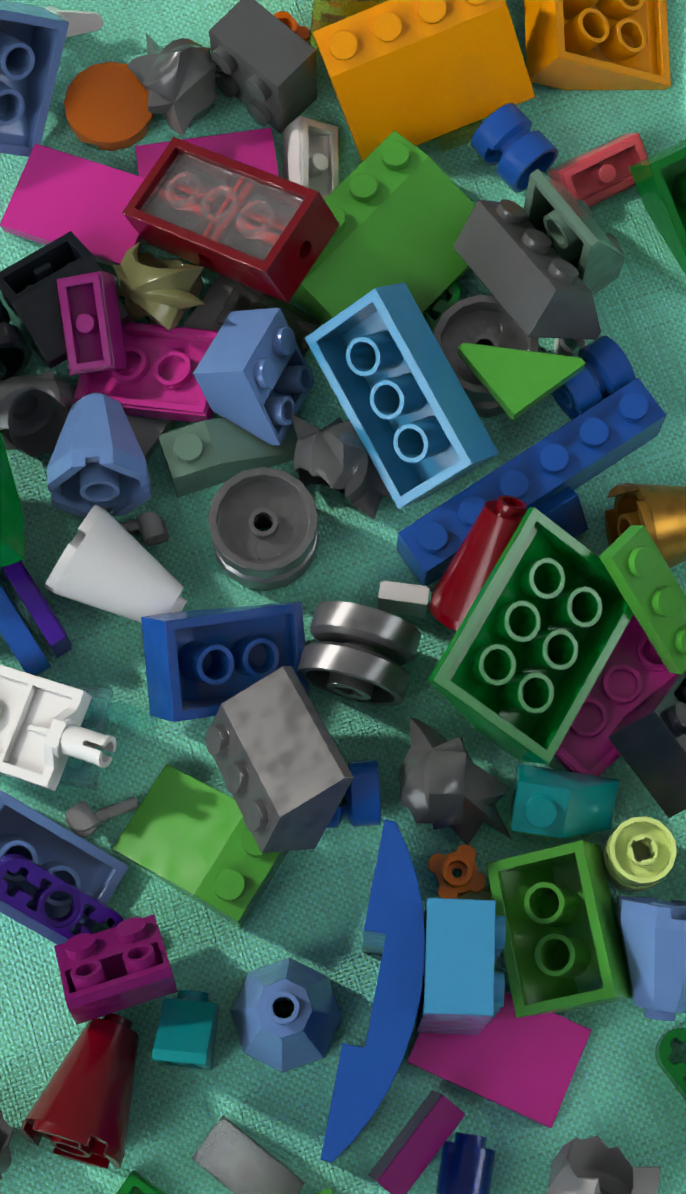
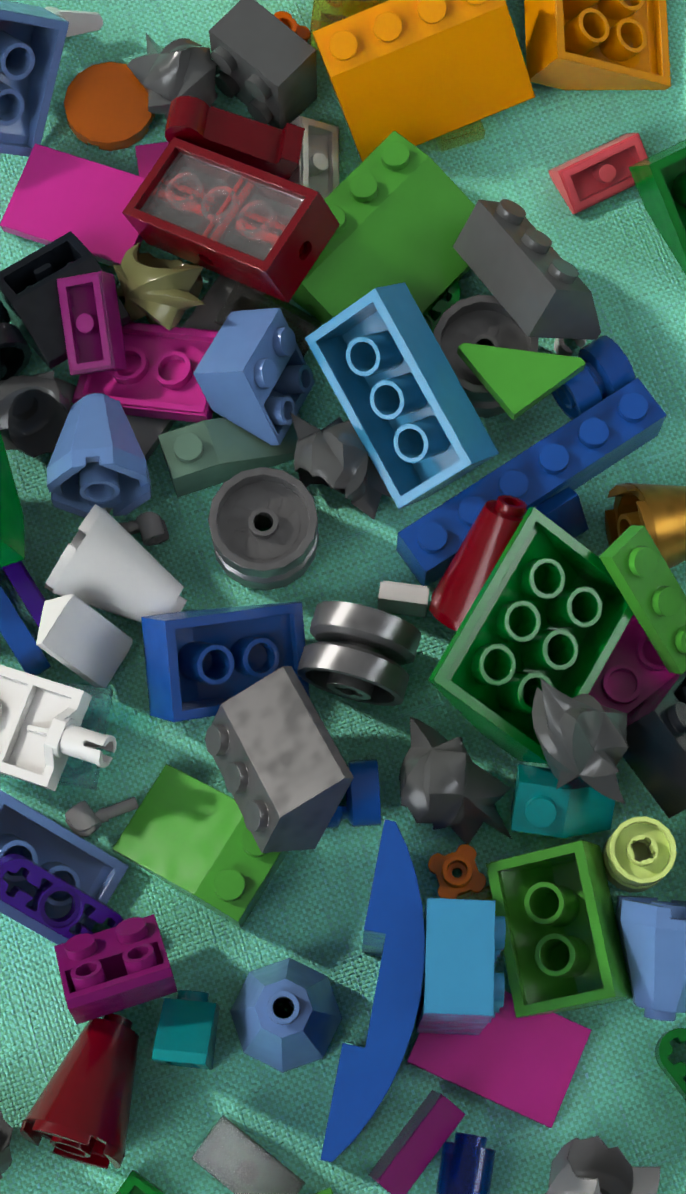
blue wheel [471,103,558,193] -> none
sand green slope [523,169,625,296] -> none
none -> white slope [36,594,133,690]
none -> dark red leg [165,96,305,180]
none -> dark grey hair [532,679,629,803]

